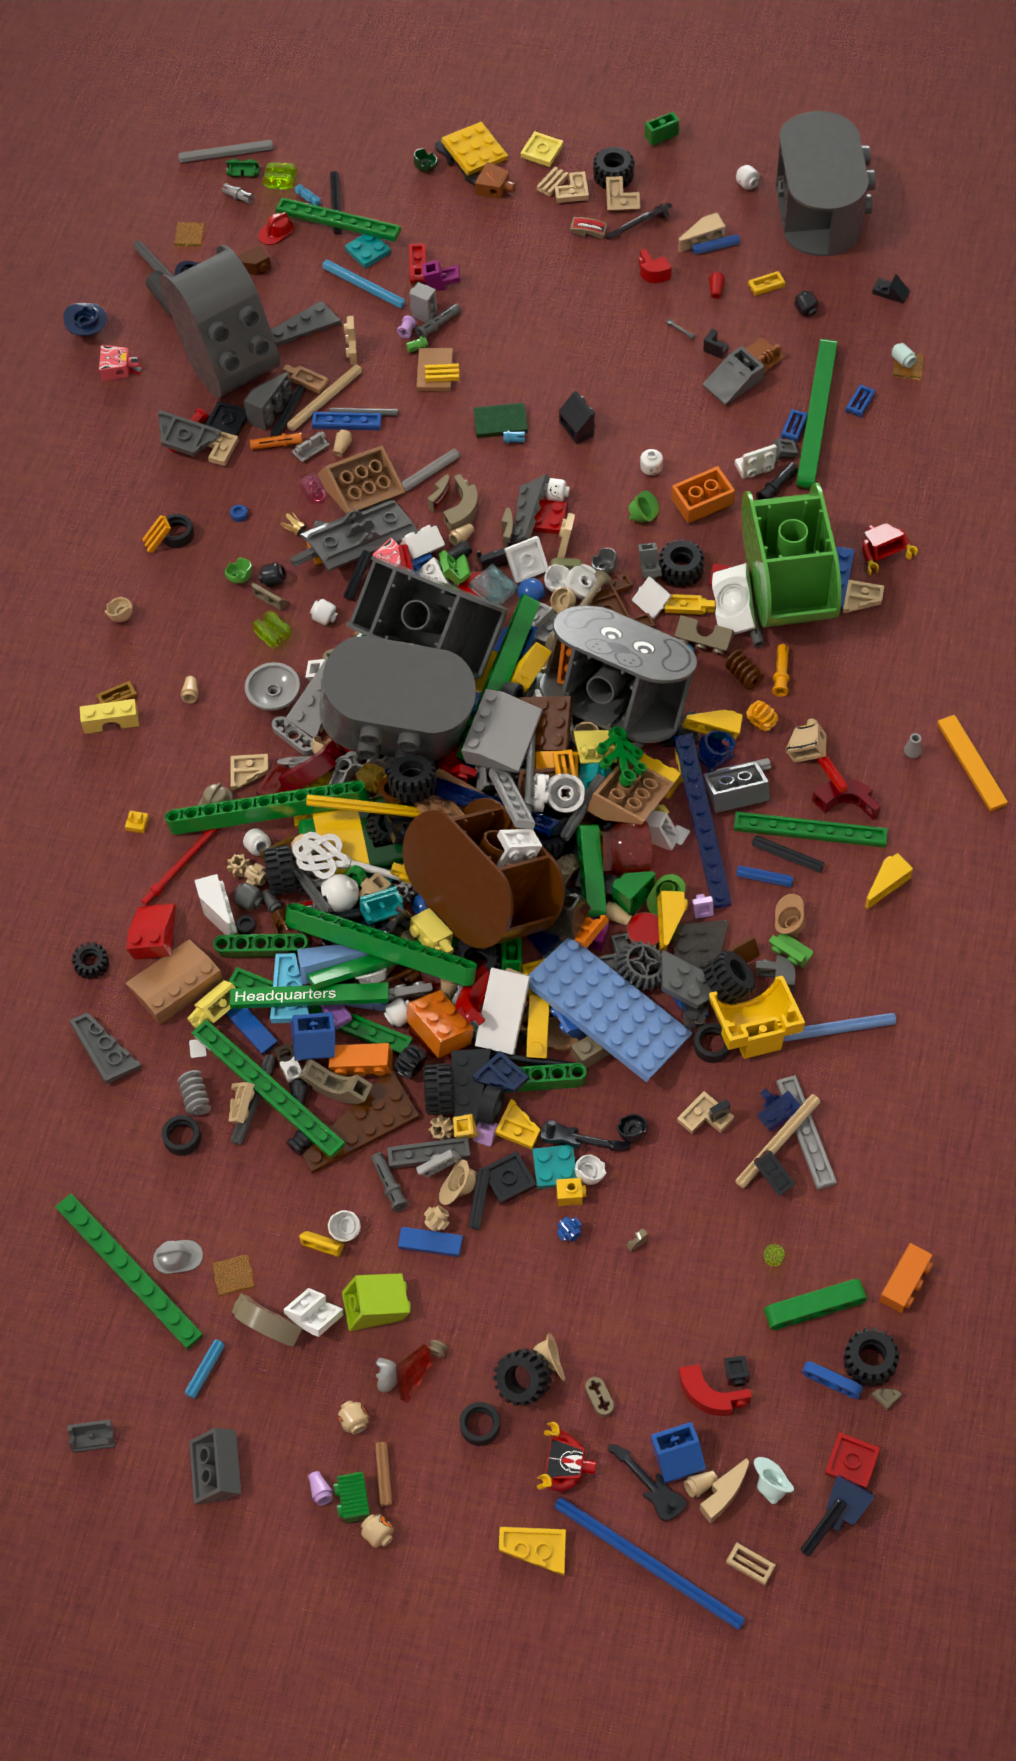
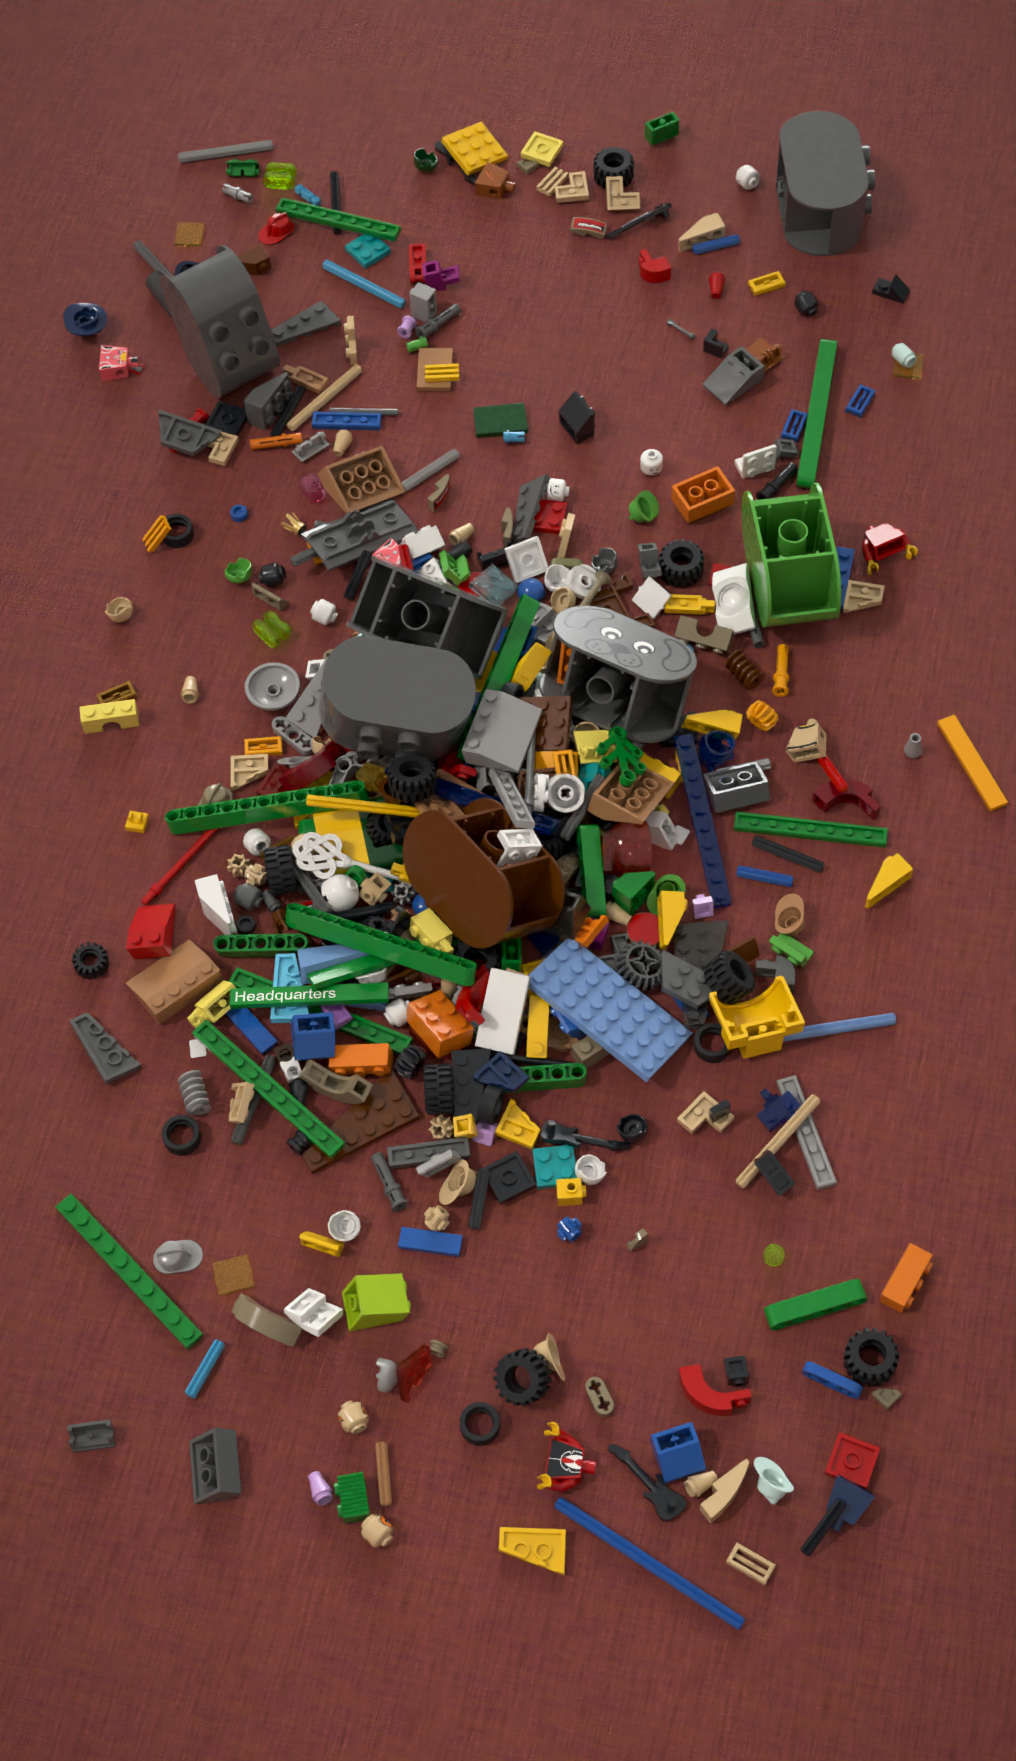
teal hinge [360,886,403,925] -> none
dark tan arch [443,474,478,533] -> none
none -> light orange tile [244,736,283,756]
none -> dark tan tile [516,160,539,175]

